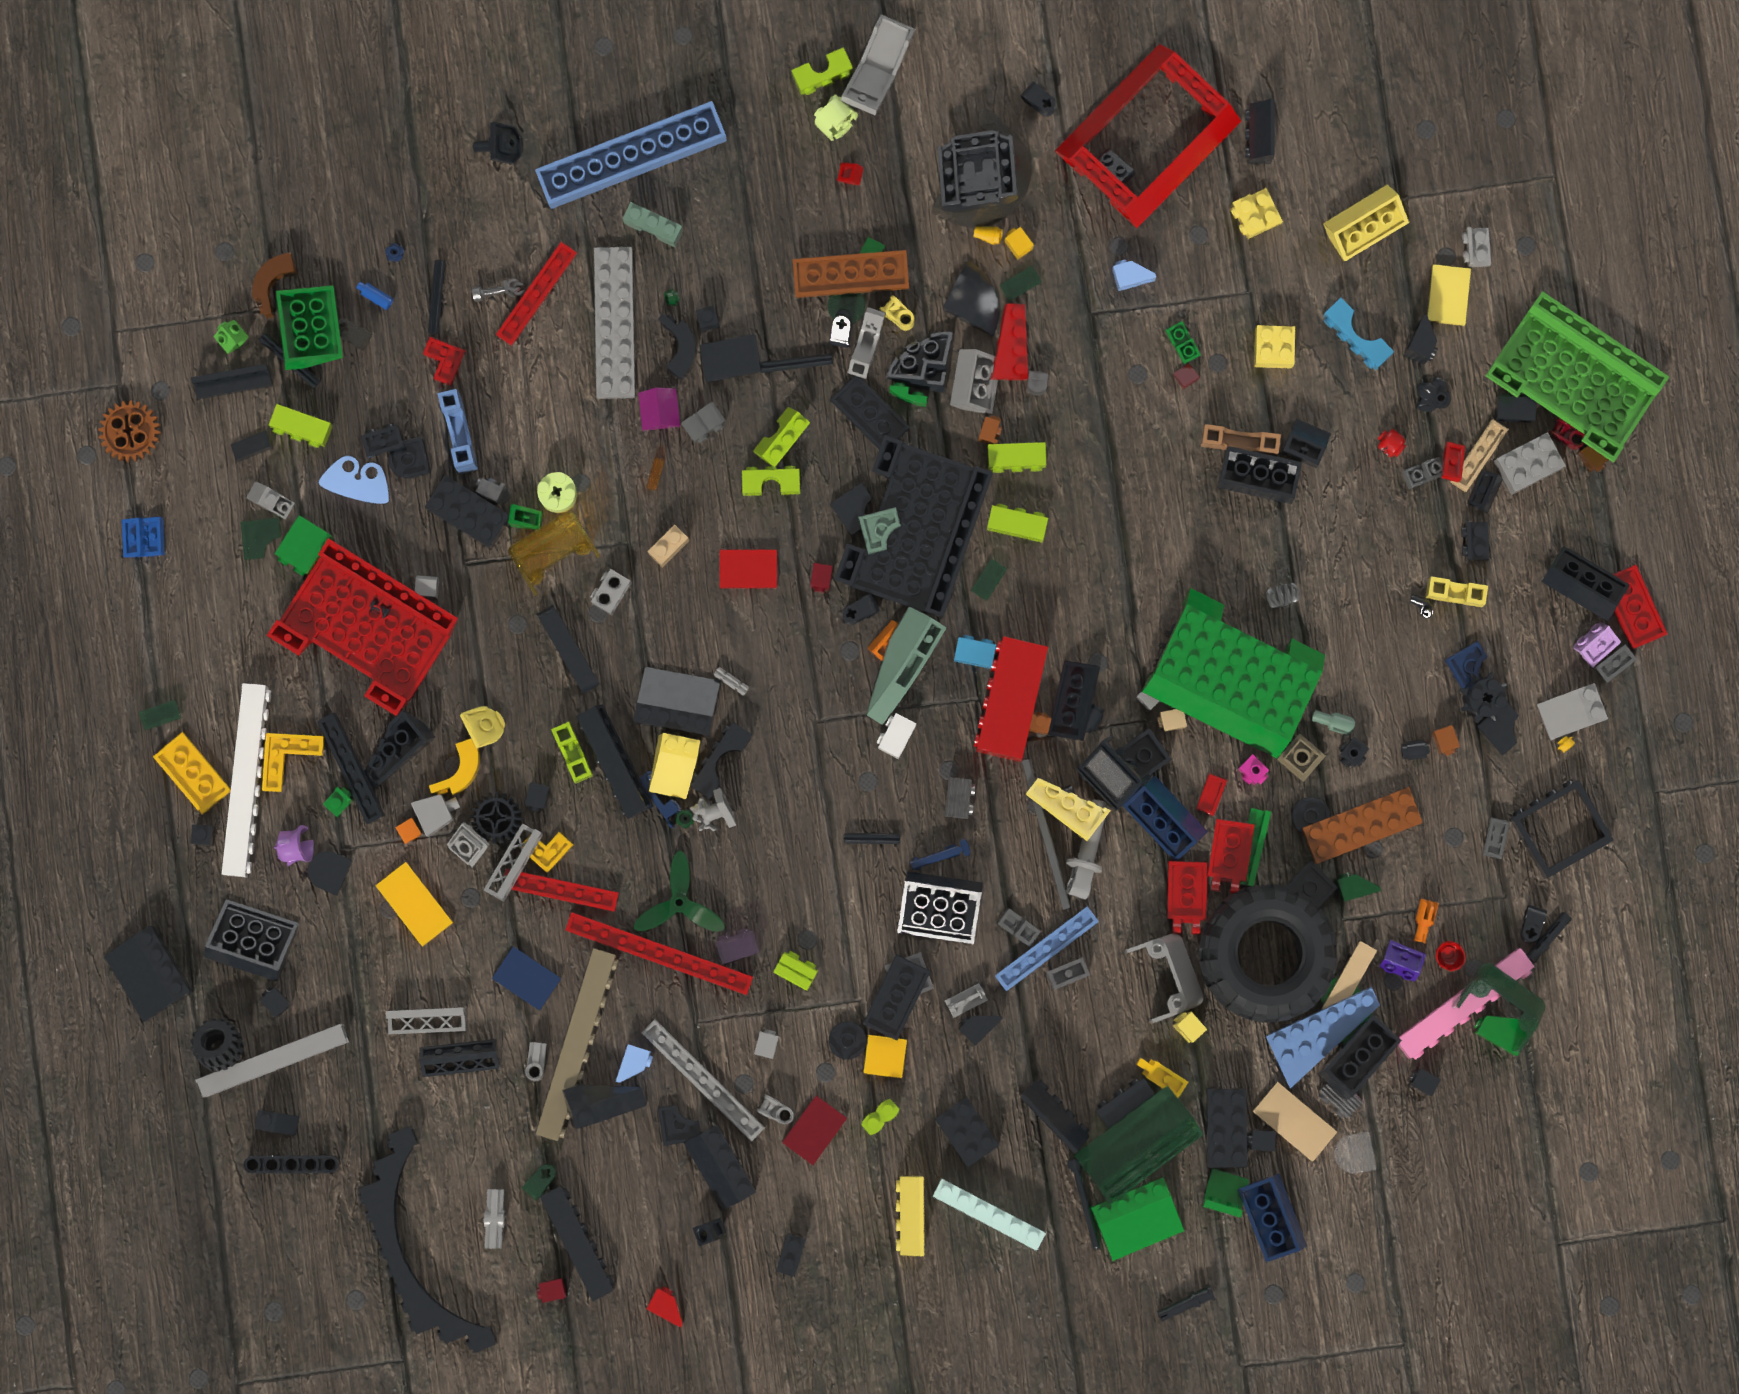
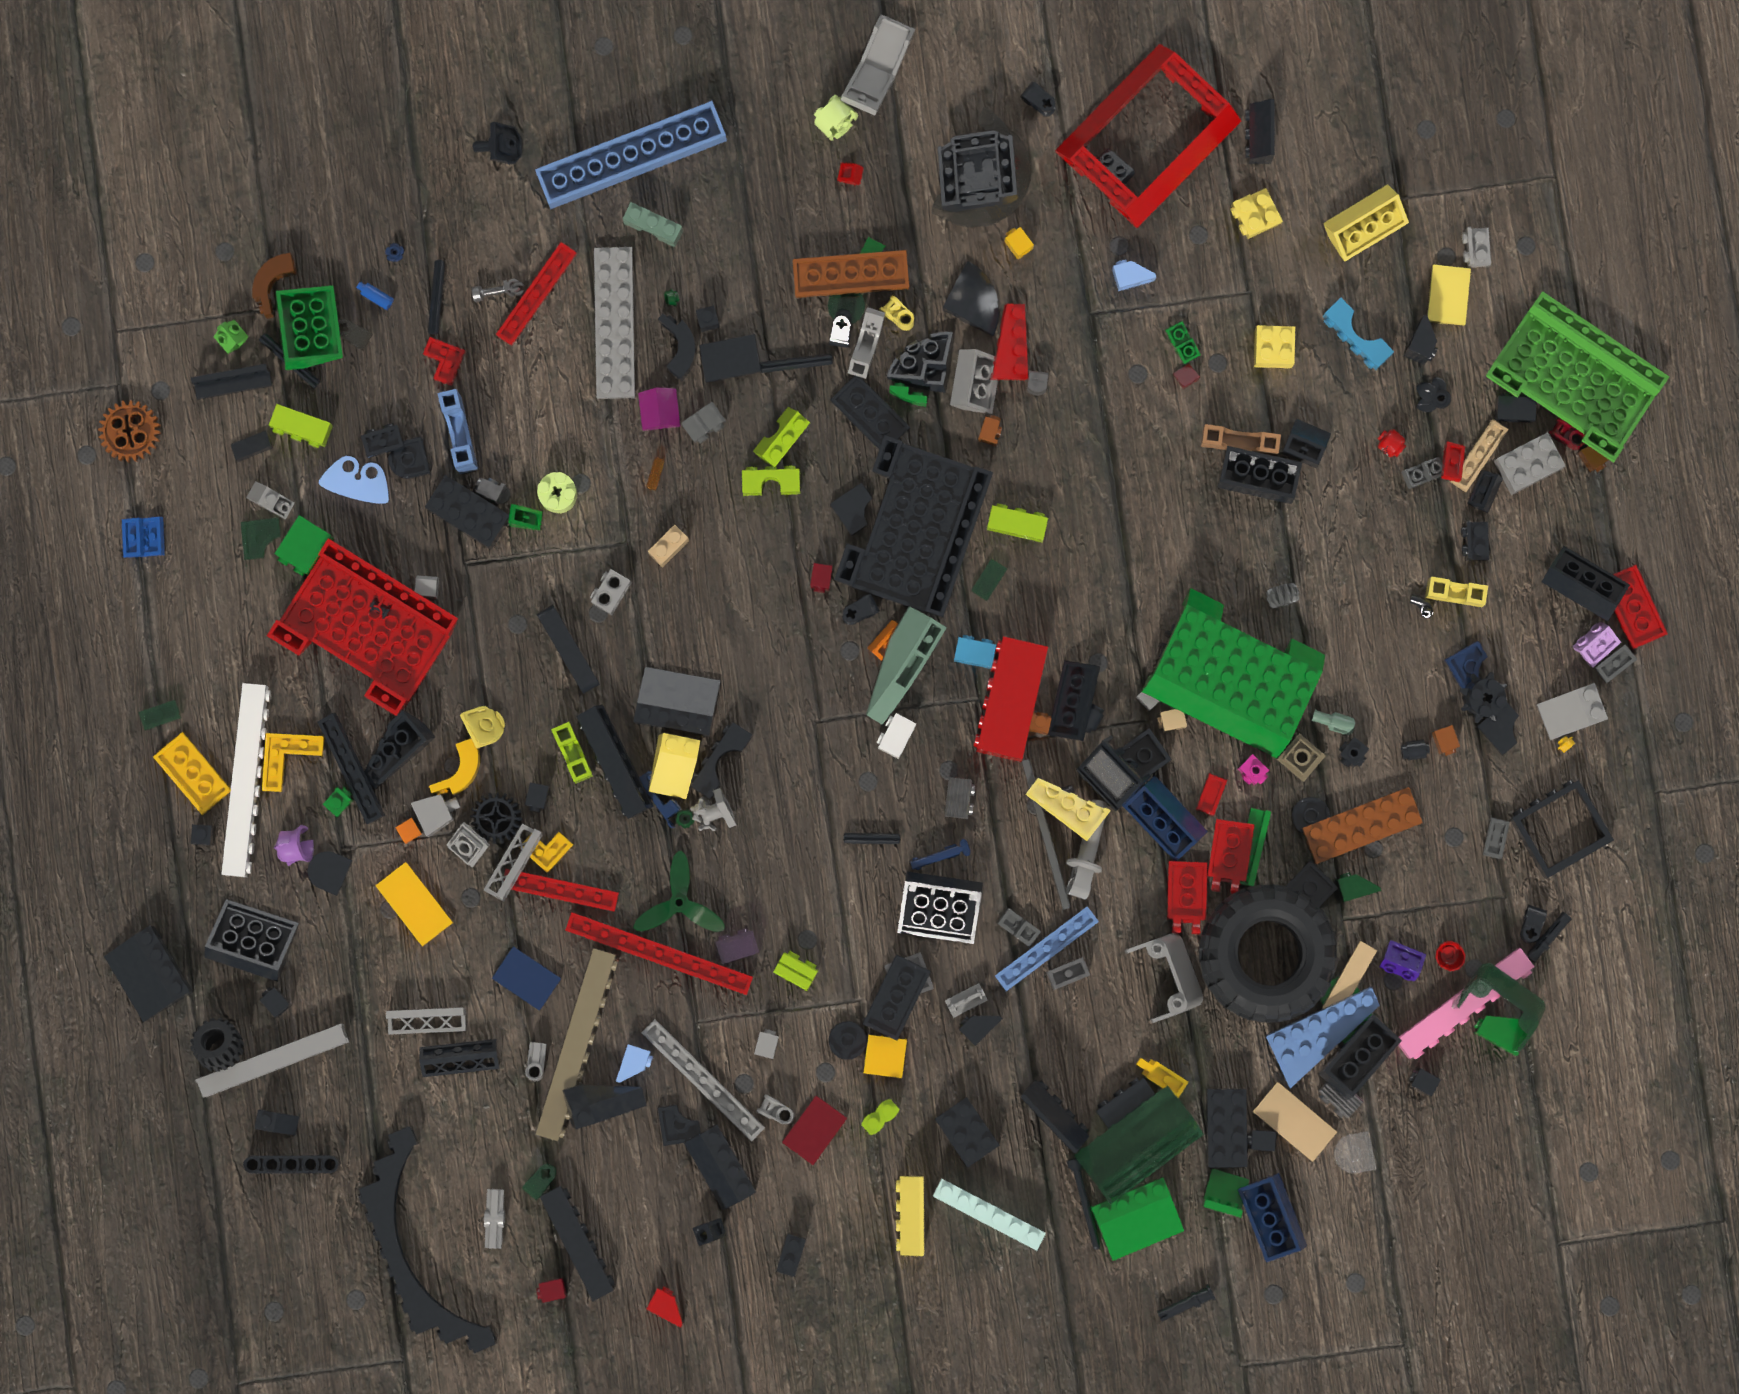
clear yellow windscreen [508,511,600,596] -> none
light grey axle [714,667,749,695] -> none
red tile [720,550,777,589] -> none
lime arch [792,47,853,95] -> none
sand green tile [859,507,900,555] -> none
yellow cone [974,226,1003,245] -> none
lime brick [988,442,1046,473] -> none
clear green tile [1000,266,1042,302] -> none
light yellow arch [1173,1012,1207,1043] -> none
orange arm [1414,898,1439,943] -> none

